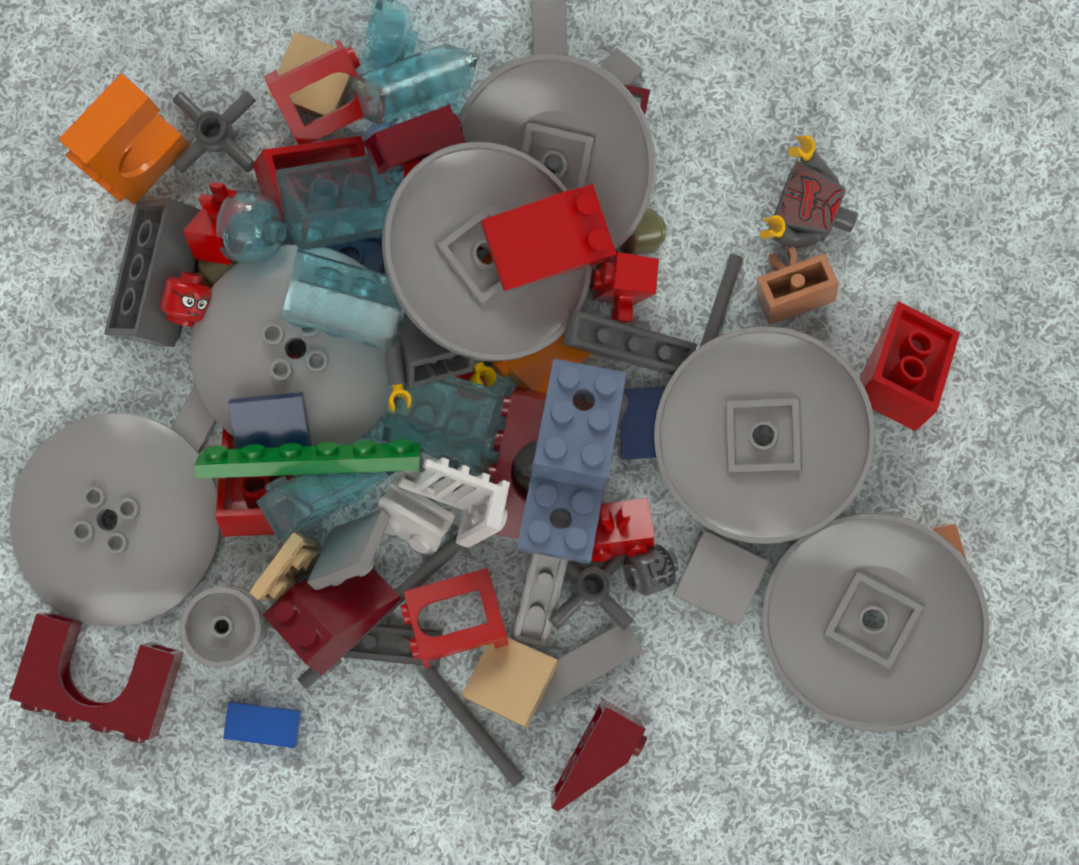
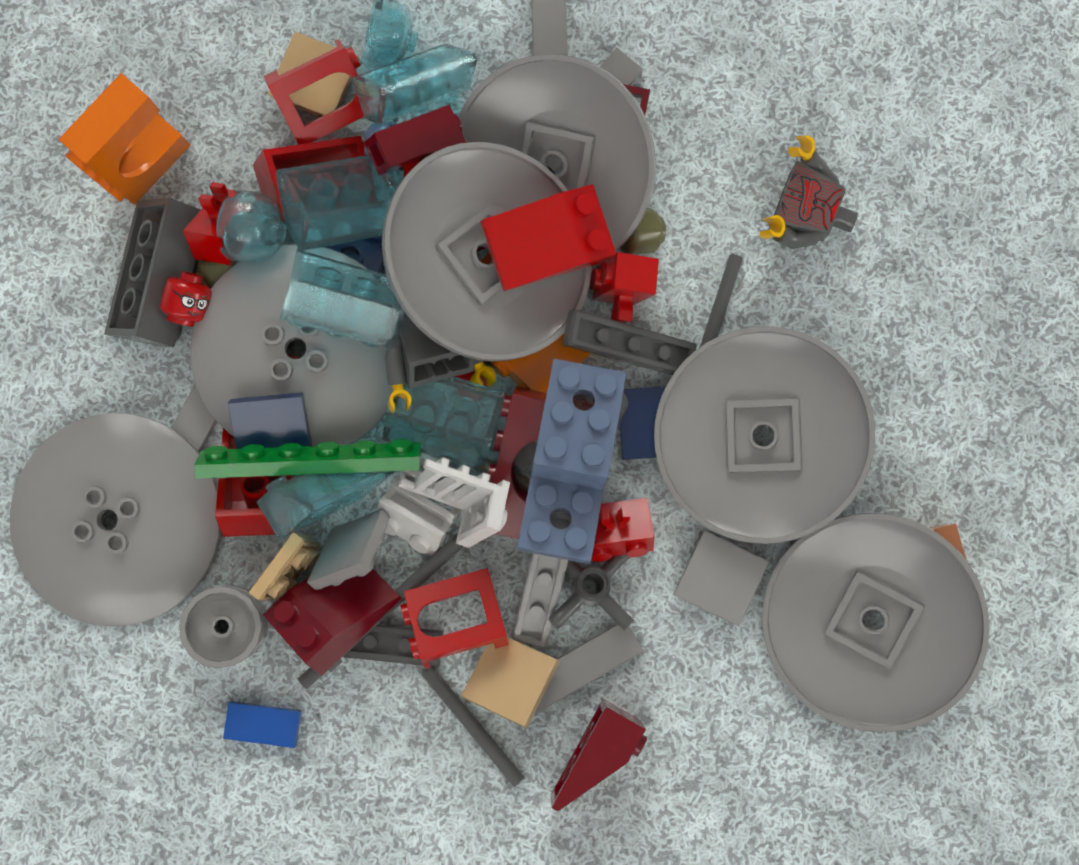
dark red arch [9,612,184,743] -> none
dark grey bar [172,91,256,174] -> none
dark grey head [623,544,679,596] -> none
nougat brick [757,246,839,325] -> none
red slope [860,301,960,431] -> none

